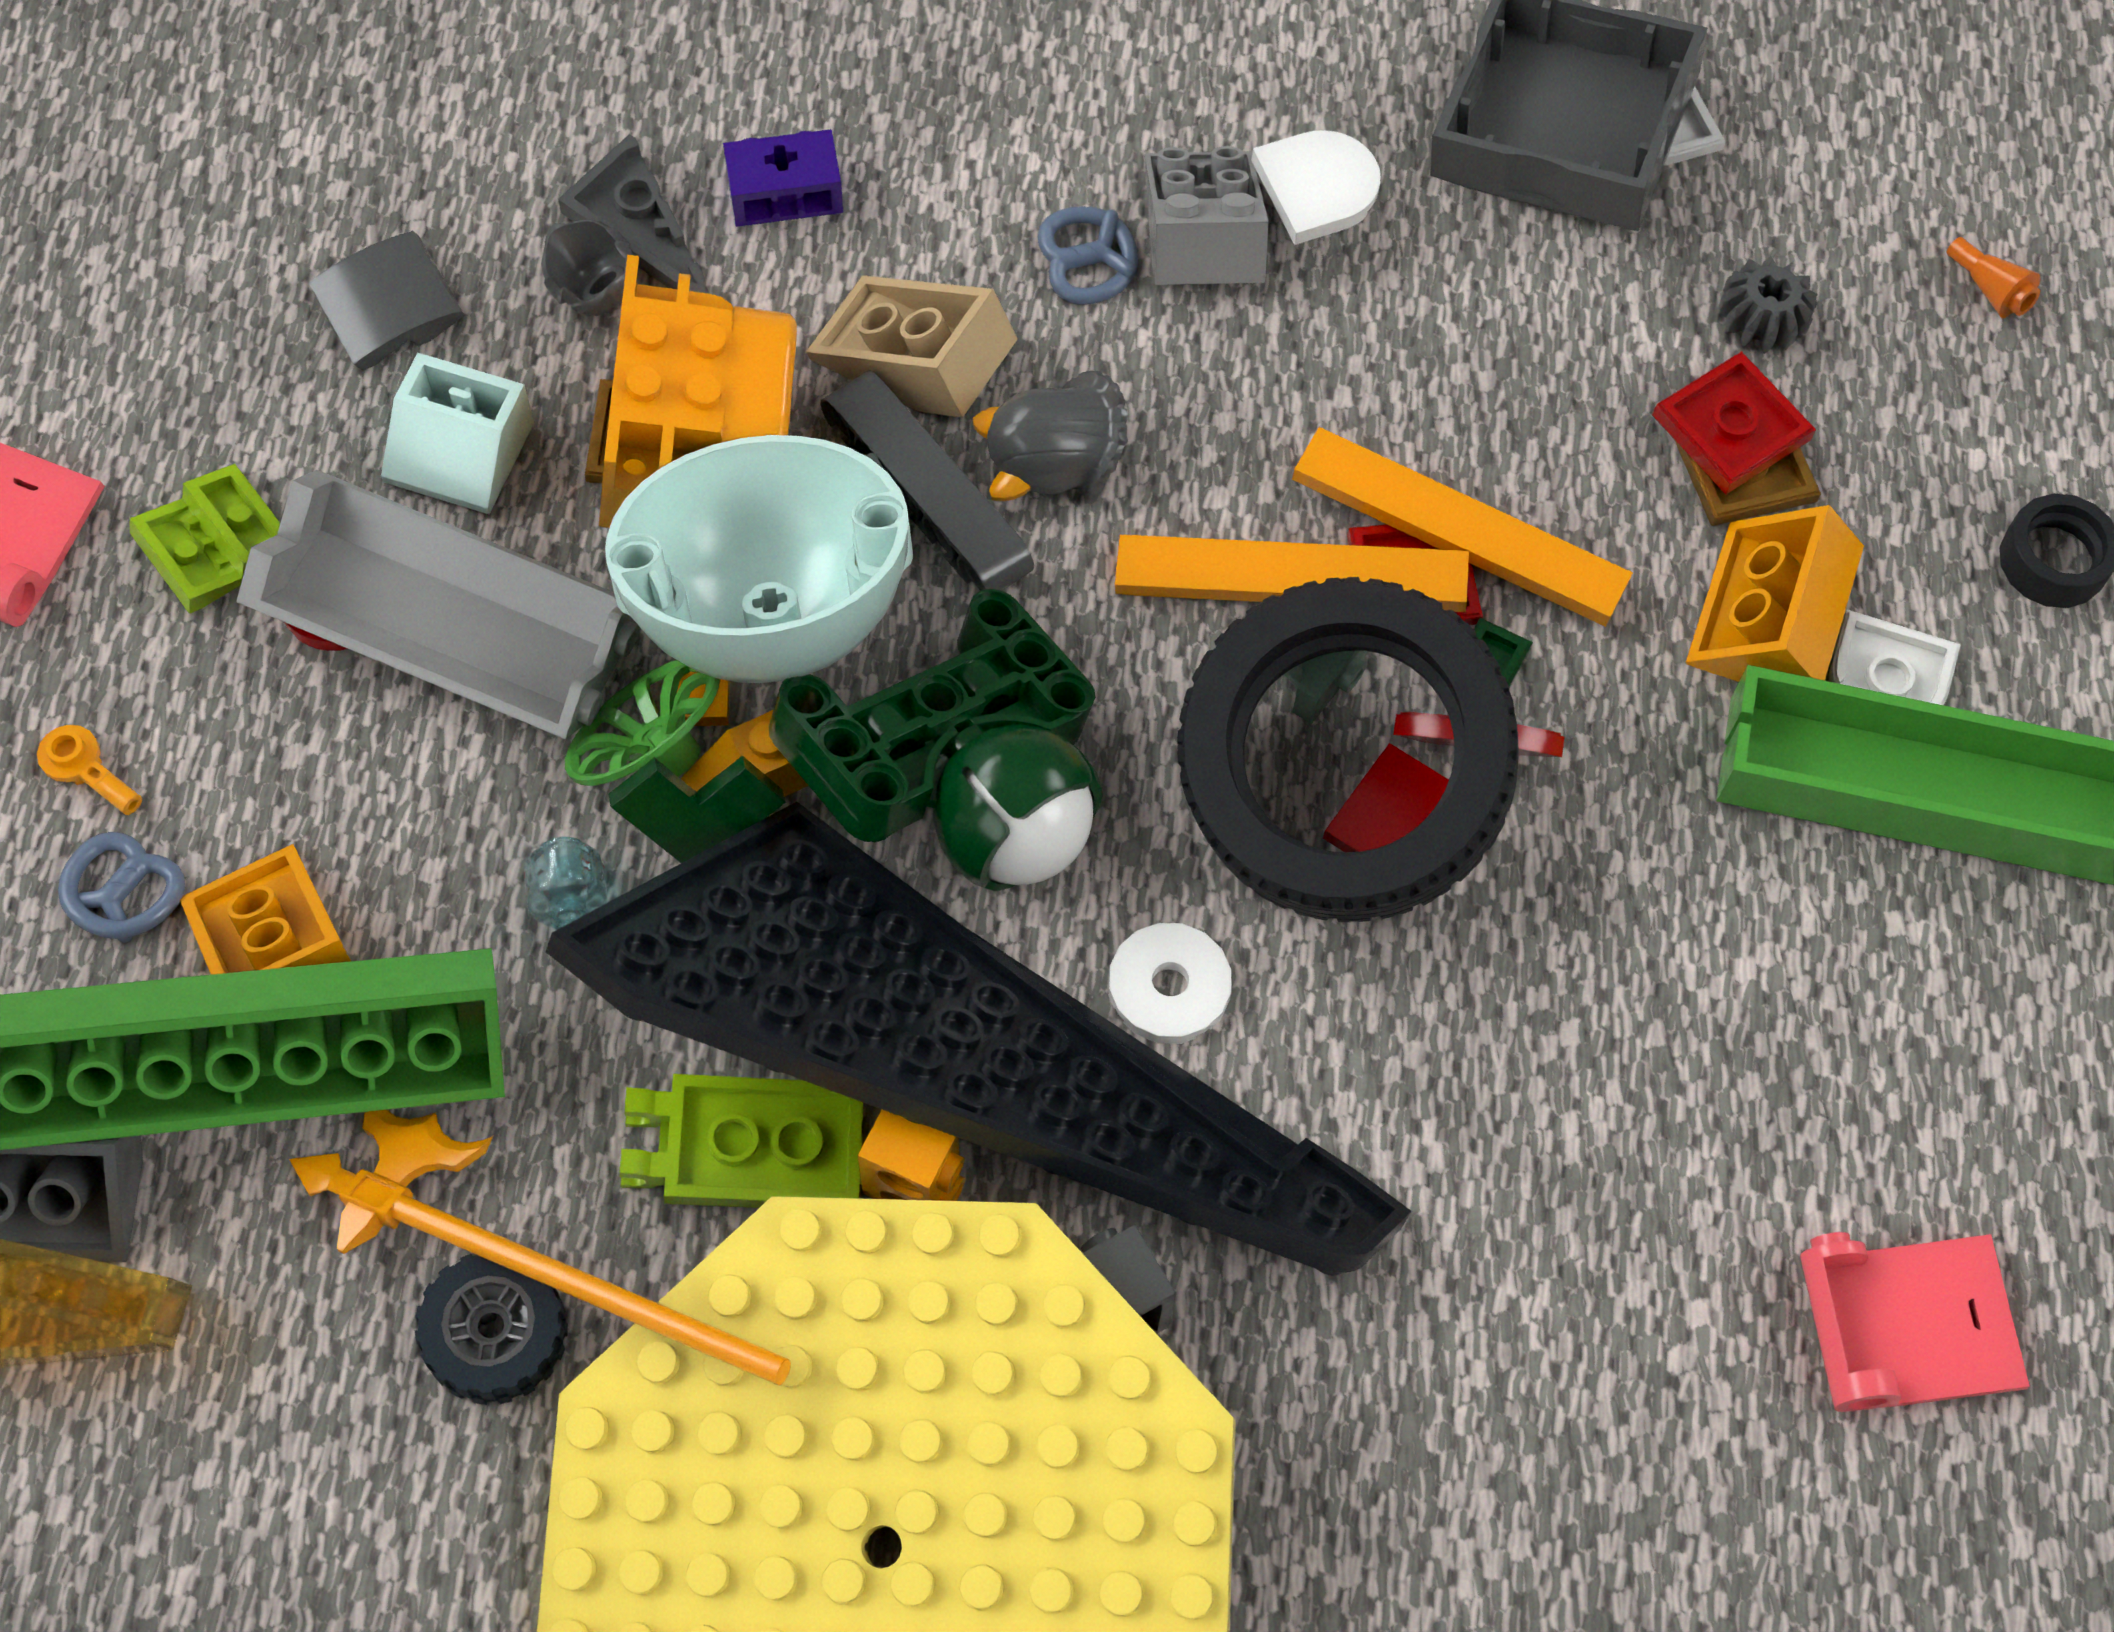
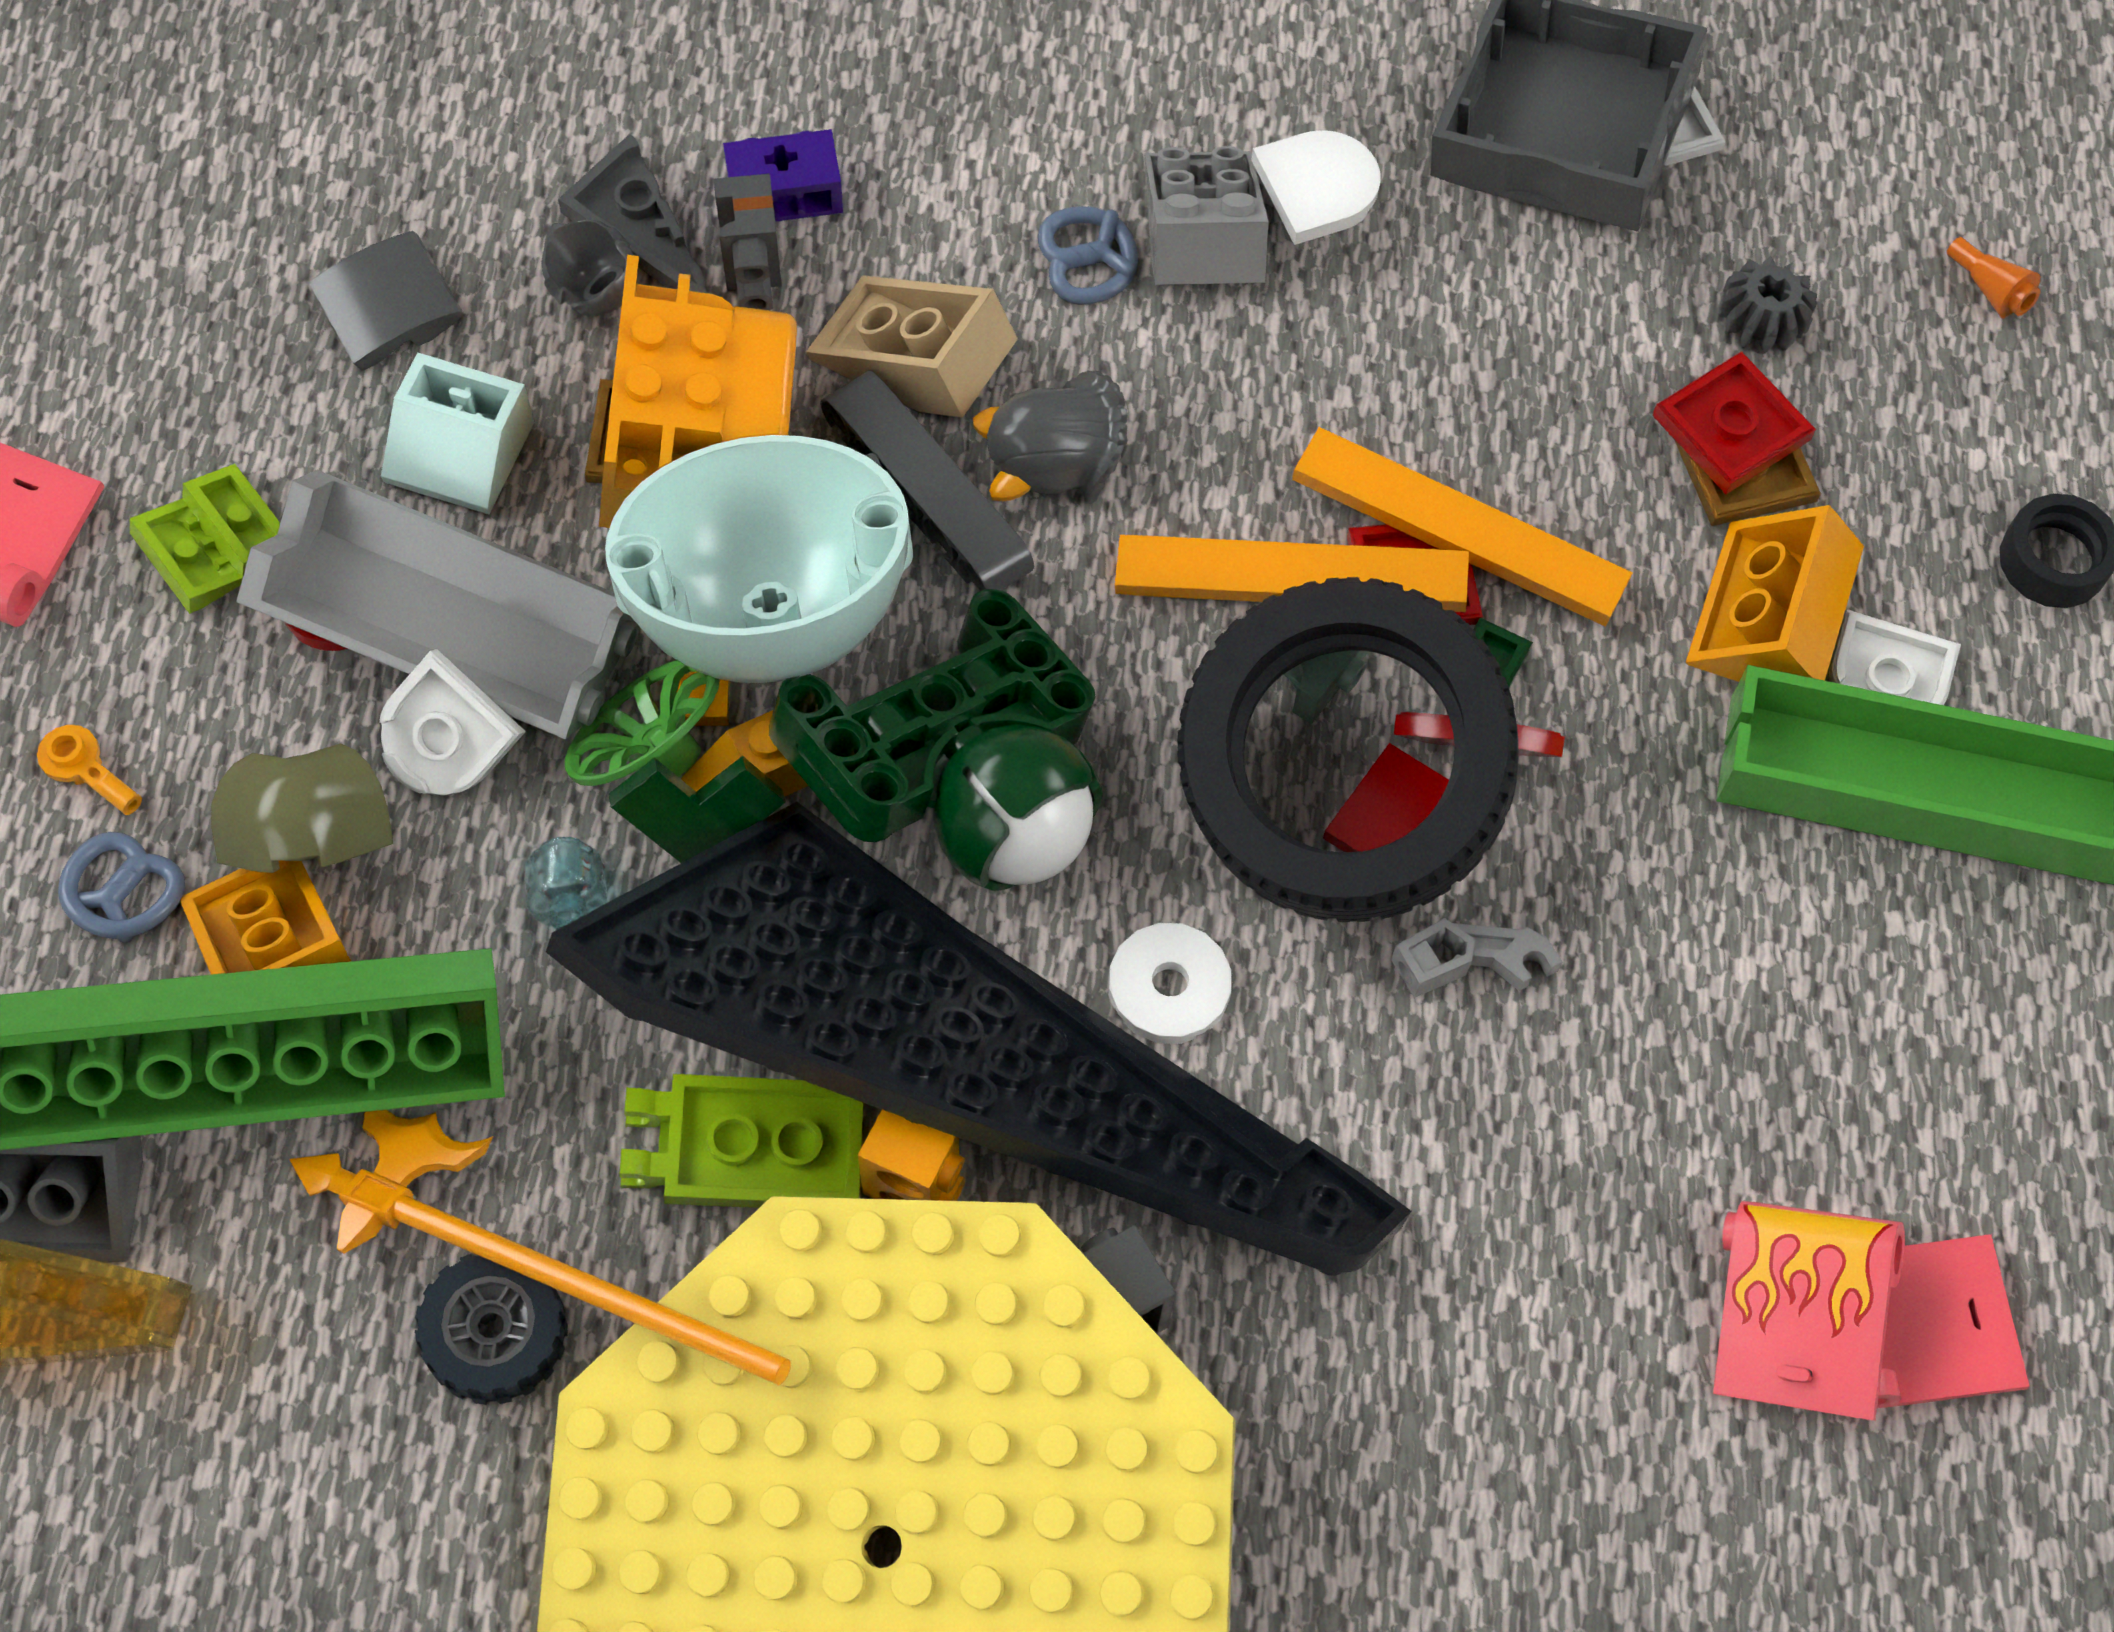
none -> olive brick [211,743,393,873]
none -> white tile [379,649,526,795]
none -> dark grey hips [714,174,782,310]
none -> light grey piece [1391,918,1563,998]
none -> coral door [1713,1201,1905,1421]

